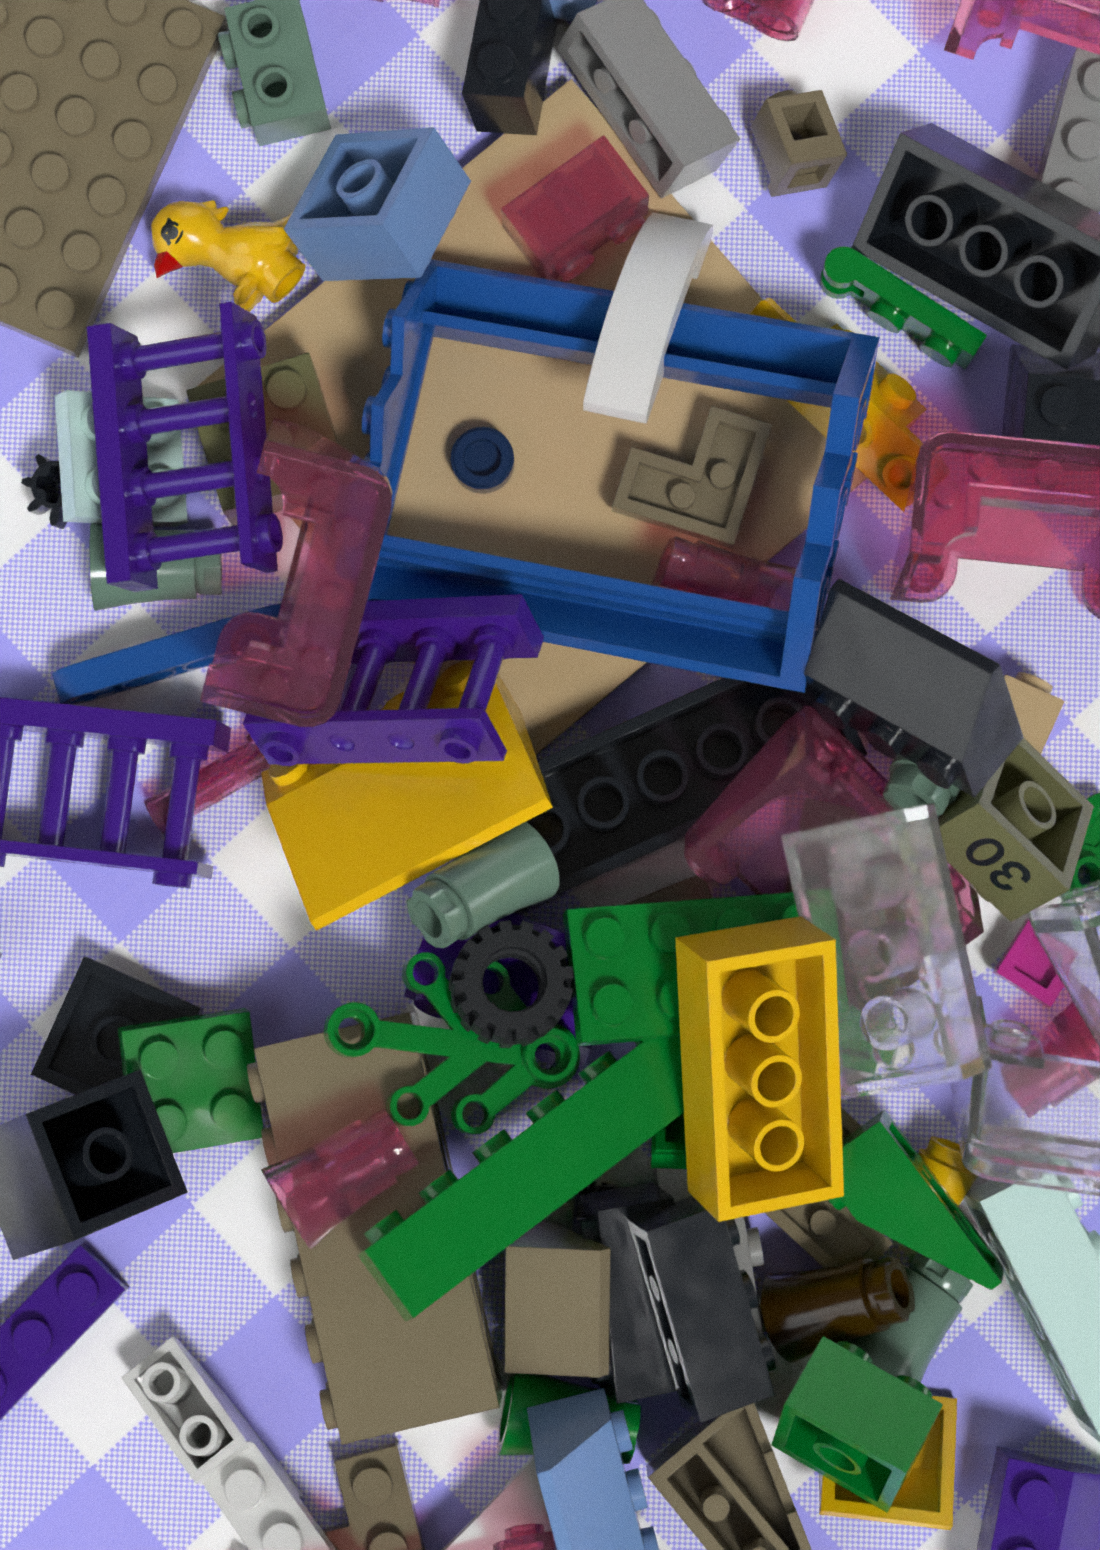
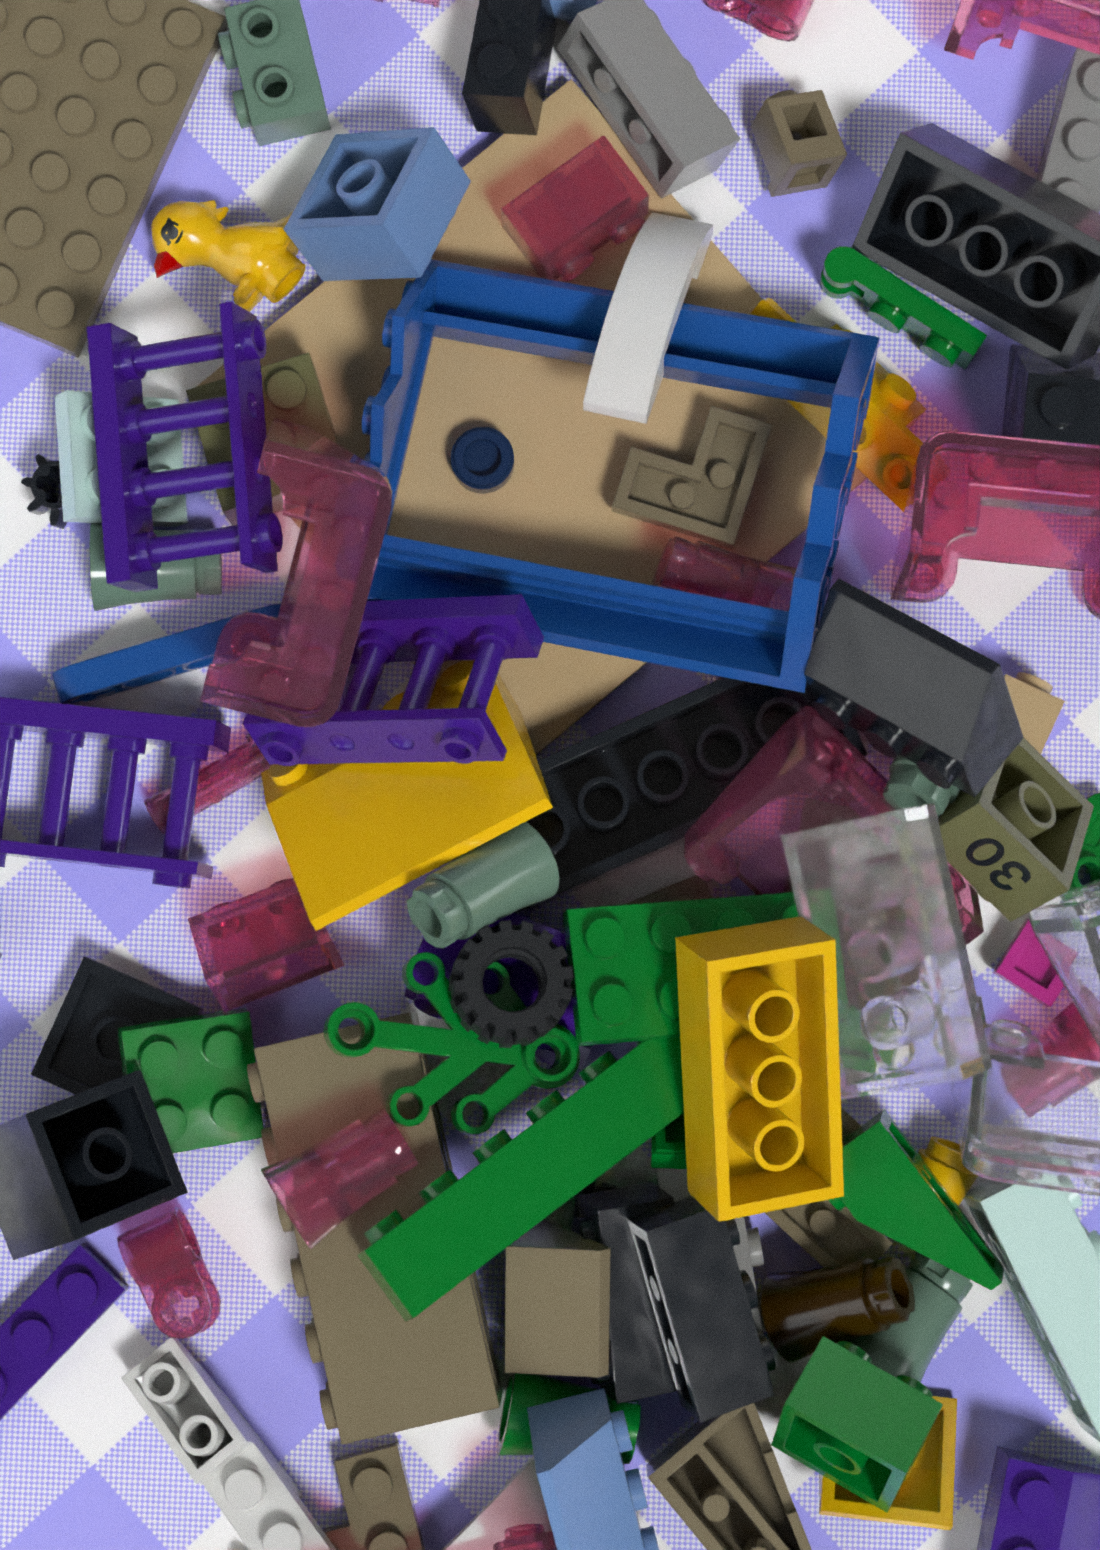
none -> clear pink piece [117,1207,221,1339]
none -> clear pink brick [188,878,345,1012]

